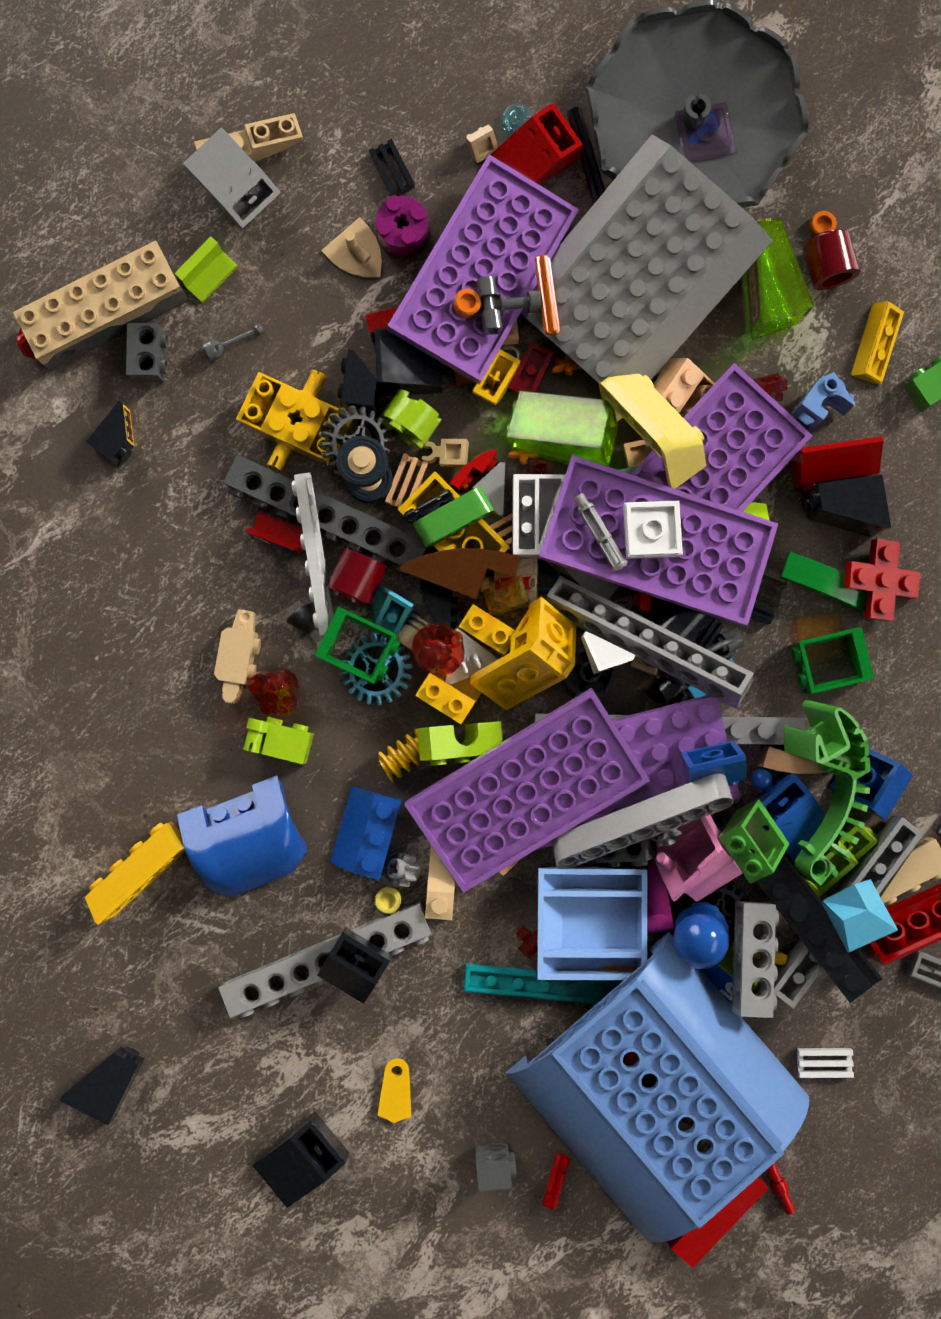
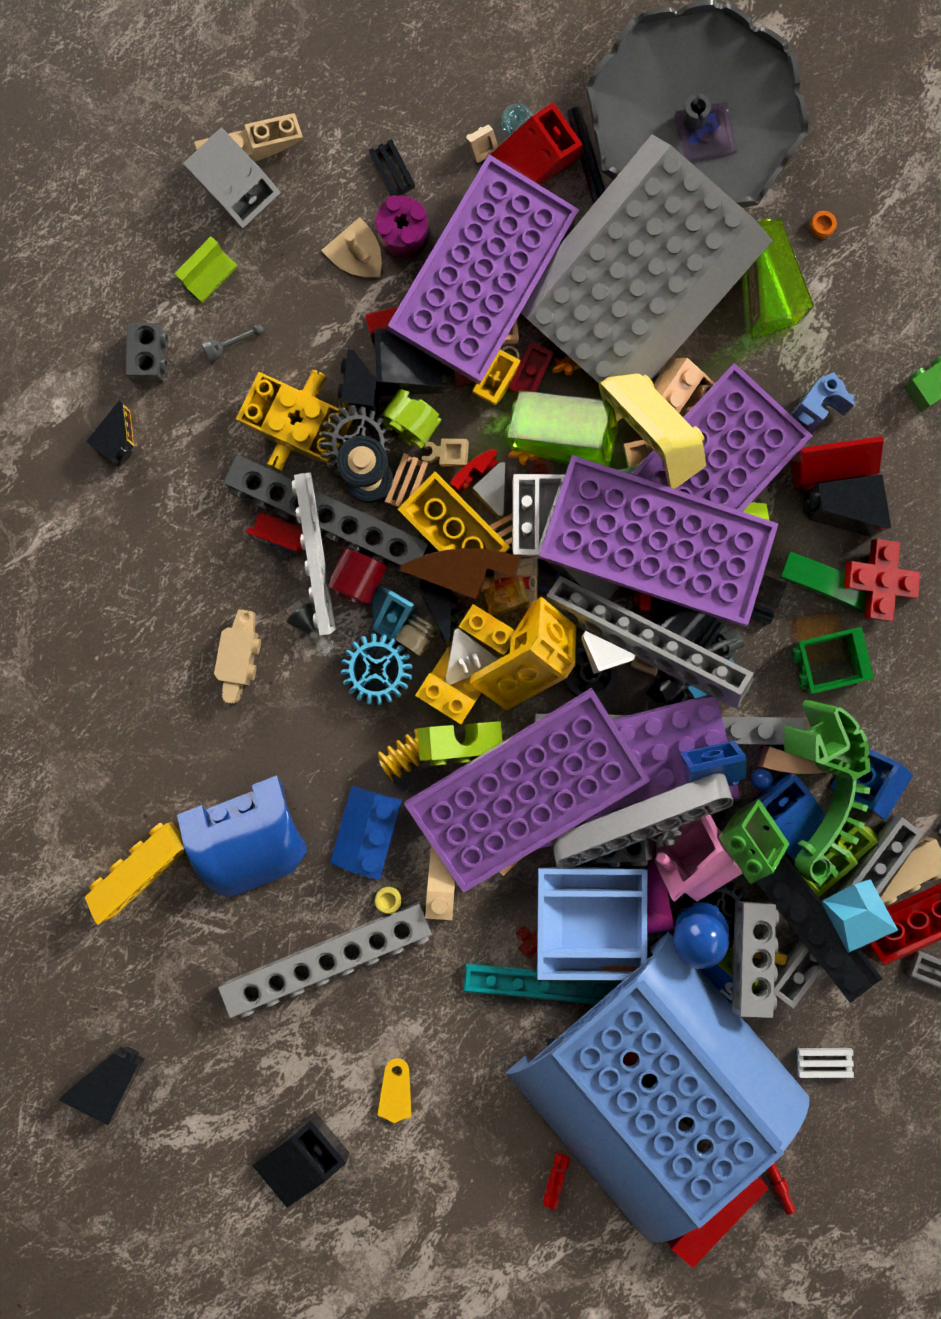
tan piece [13,240,189,371] -> none
lime hinge [242,717,314,764] -> none
clear red plate [247,668,299,717] -> none
green window [314,607,400,685] -> none
black slope [317,927,392,1004] -> none
light grey gear [387,852,420,887] -> none
black axle [404,489,455,525] -> none
clear red plate [412,623,465,676] -> none
bright green beam [413,487,494,548] -> none
orange tile [453,289,481,318] -> none
dark grey bar [476,276,542,335] -> none
dark grey brick [476,1143,517,1192] -> none
orange axle [534,255,560,336] -> none
light grey piece [574,493,627,571] -> none
white plate [623,501,683,559] -> none
clear red tile [753,373,788,402] -> none
dark red piece [802,229,861,290] -> none
yellow slope [851,301,904,385] -> none

